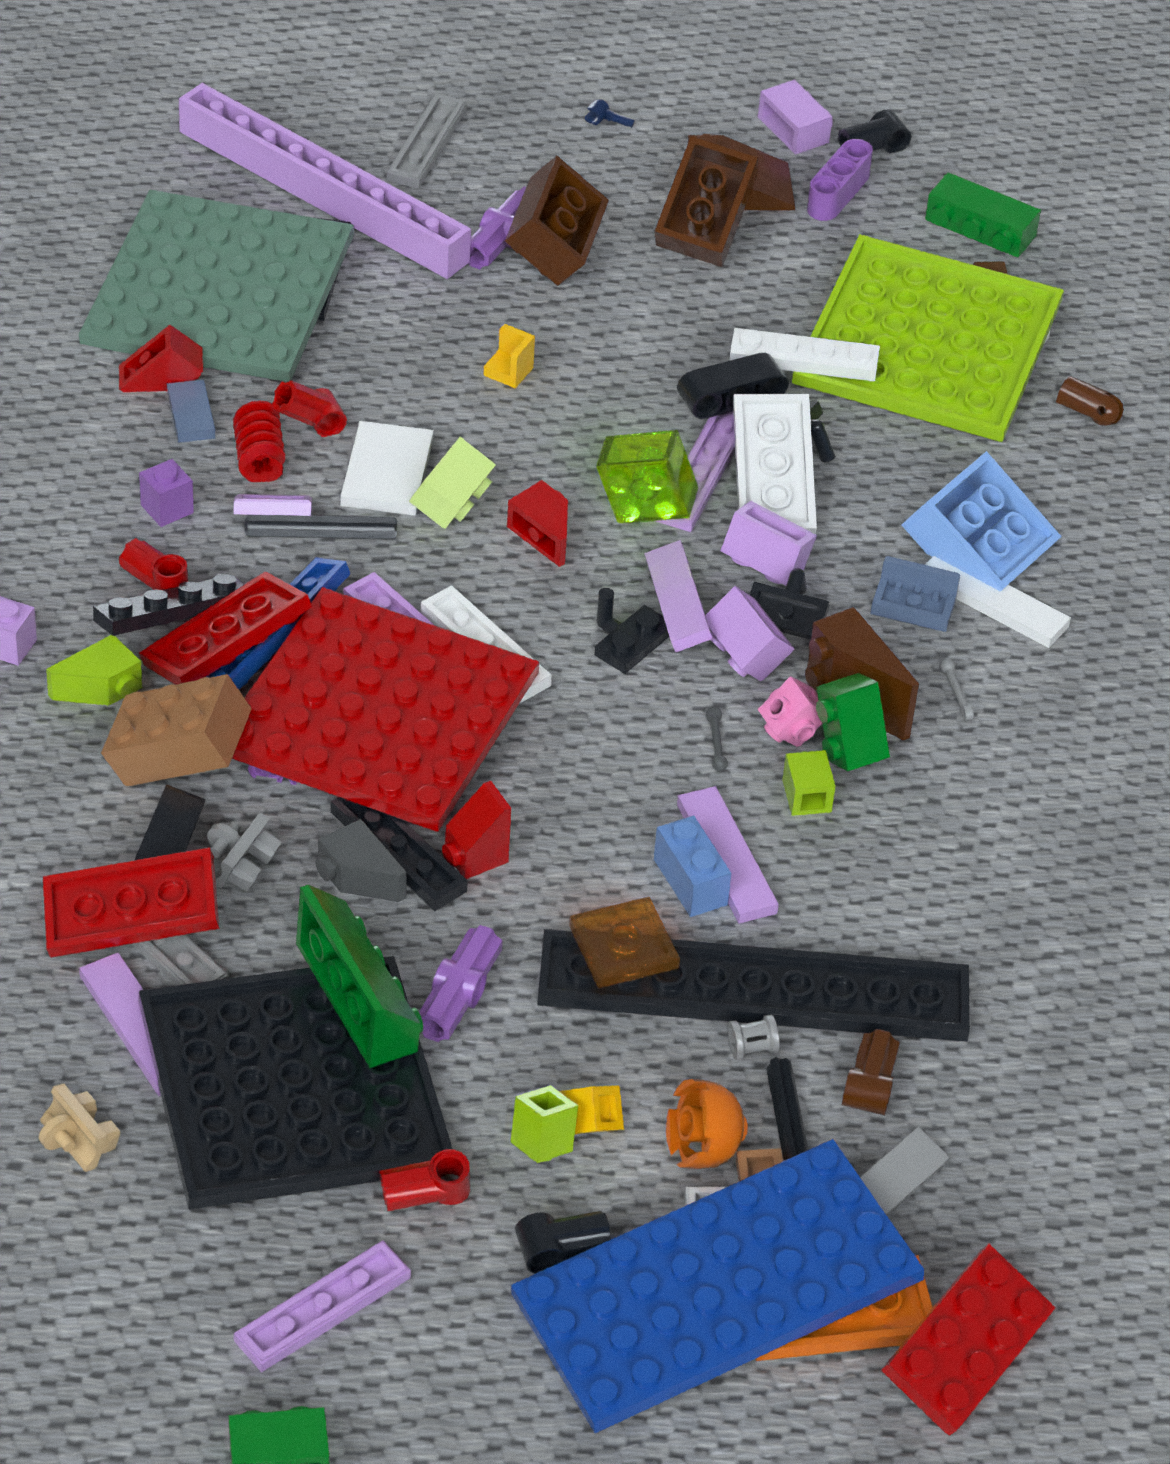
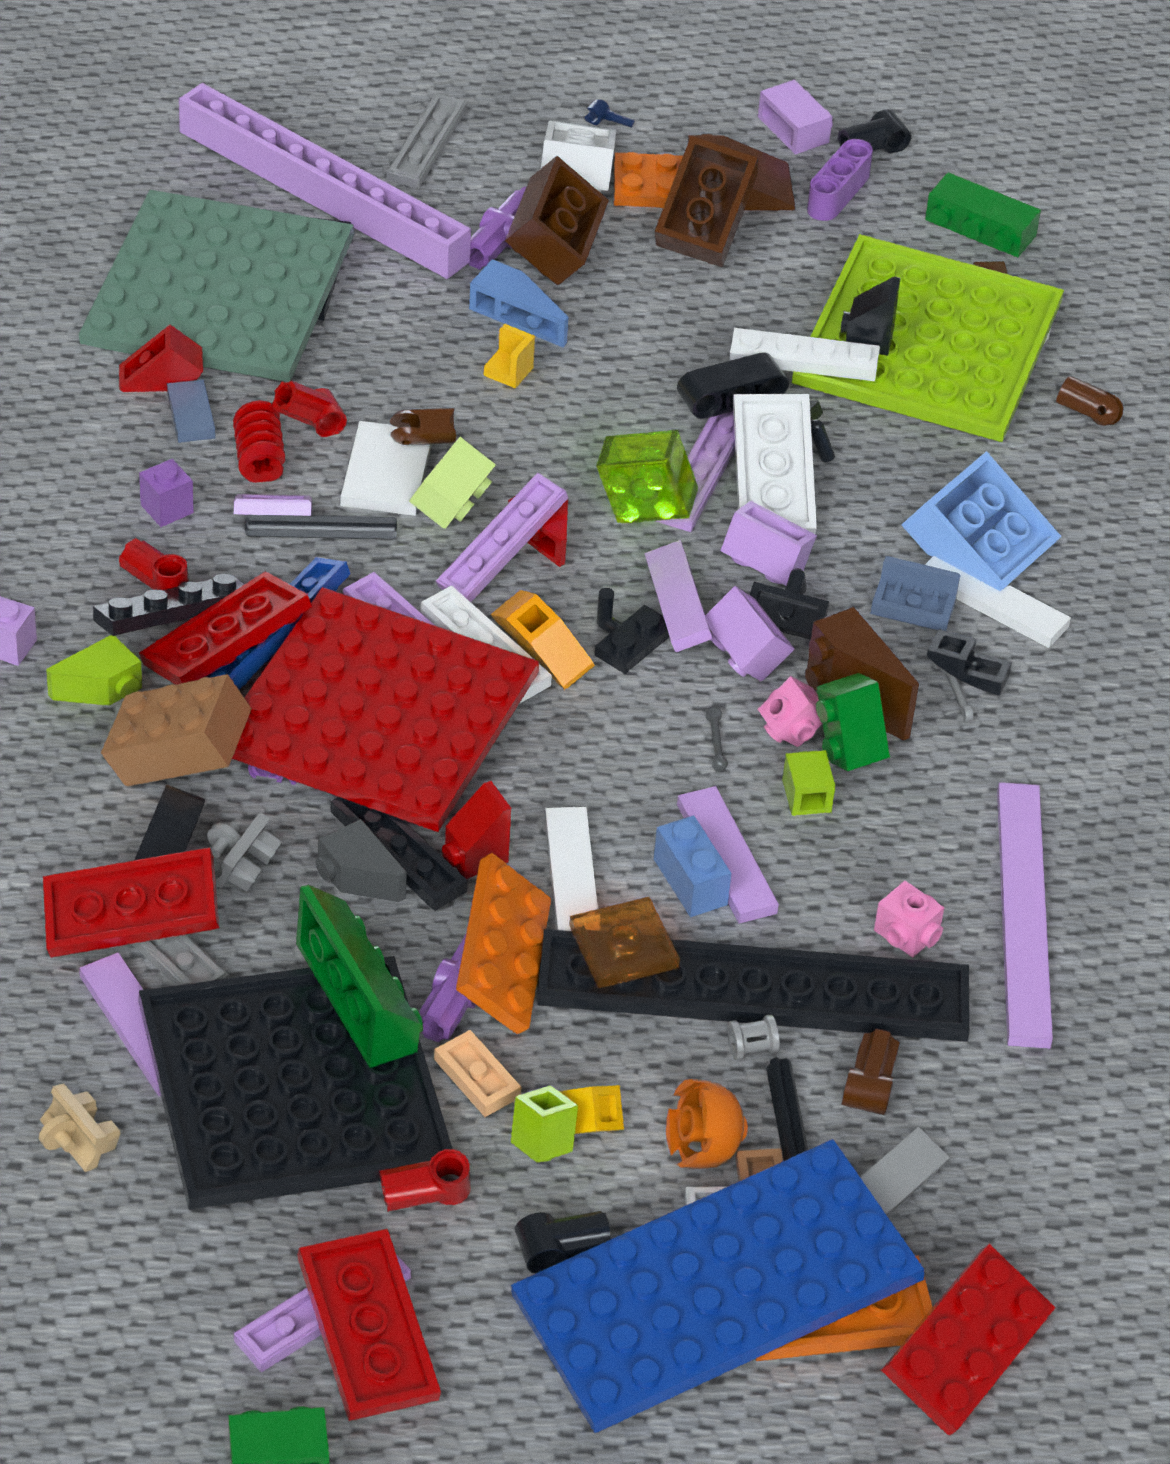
none -> red plate [297,1228,441,1421]
none -> reddish brown piece [389,408,456,445]
none -> light nougat plate [434,1030,521,1117]
none -> lavender tile [436,473,568,602]
none -> orange plate [456,853,551,1034]
none -> medium blue slope [469,259,568,347]
none -> light orange slope [491,590,595,690]
none -> white slope [541,121,616,193]
none -> white tile [545,807,601,934]
none -> orange plate [614,152,683,208]
none -> black slope [840,277,901,356]
none -> bright pink brick [874,881,944,958]
none -> black slope [927,629,1012,696]
none -> lavender tile [997,782,1053,1049]

